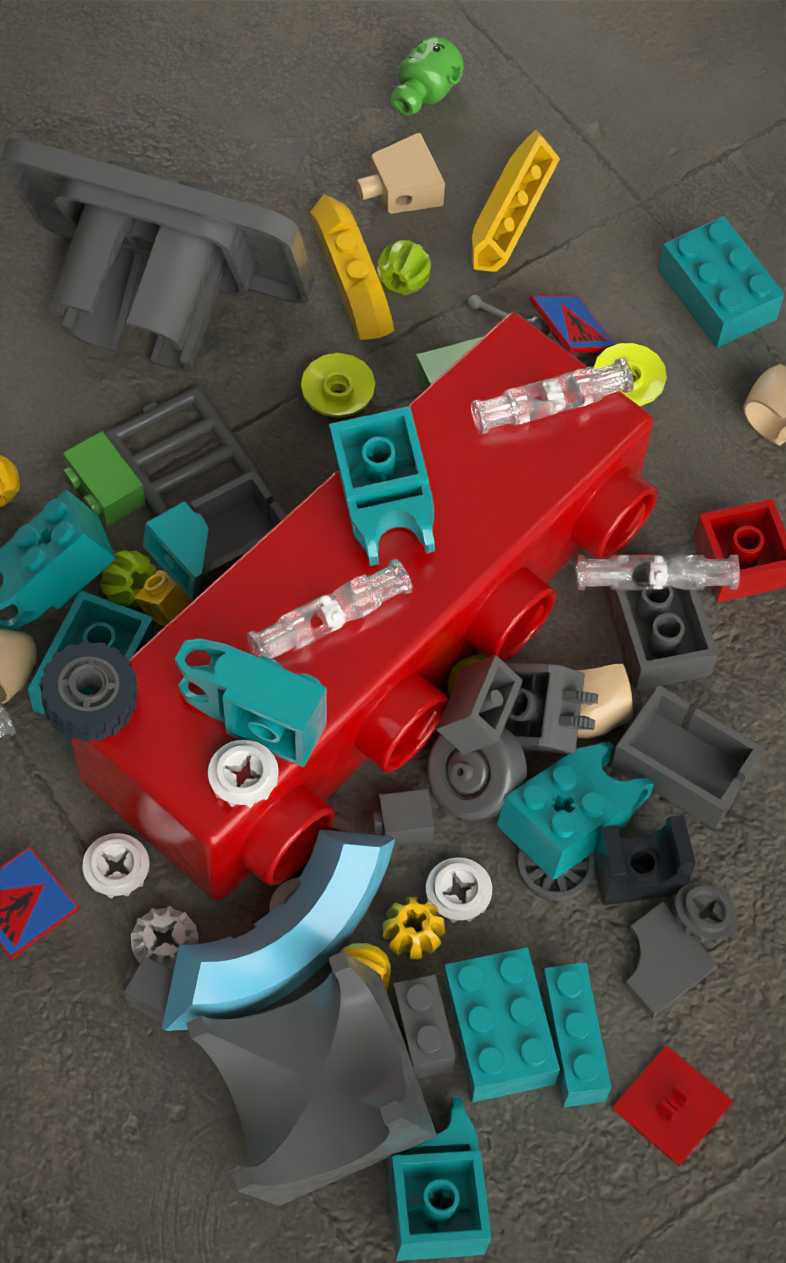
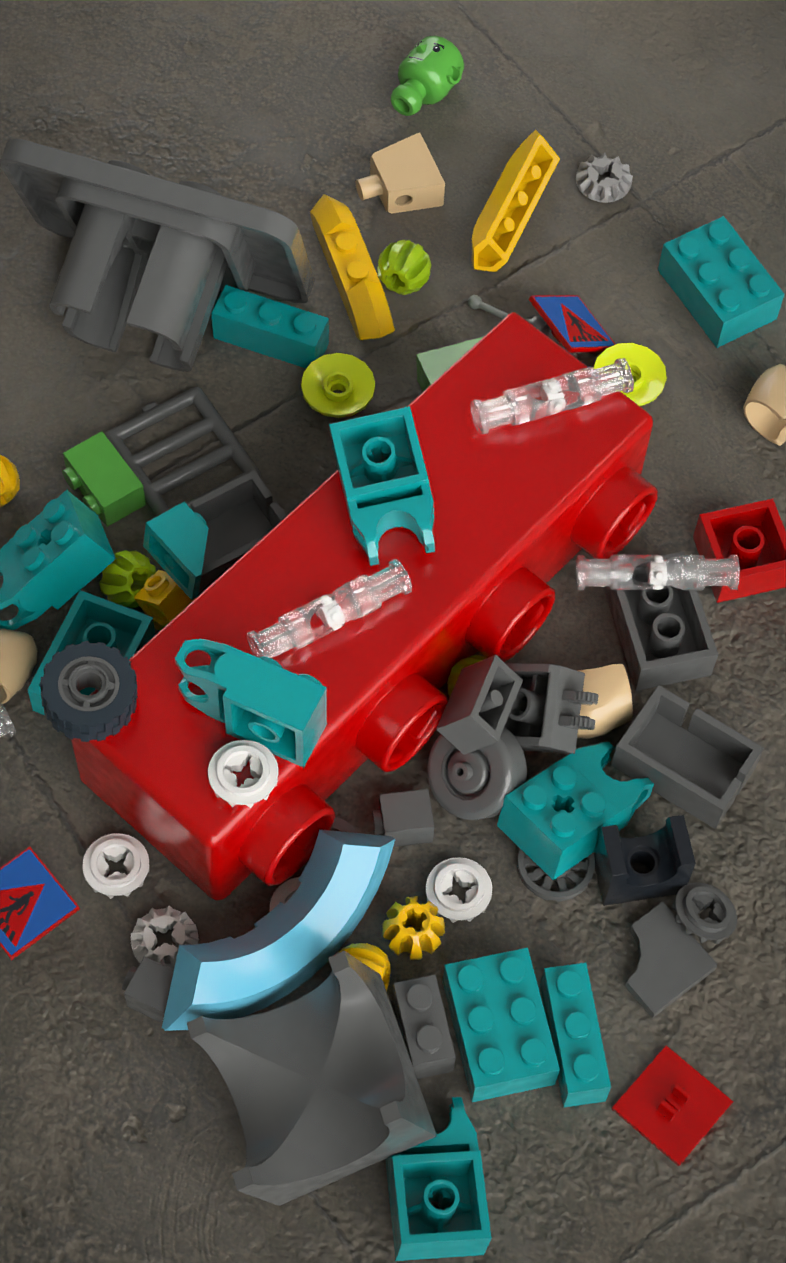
none -> teal brick [211,285,329,368]
none -> light grey gear [576,152,633,203]

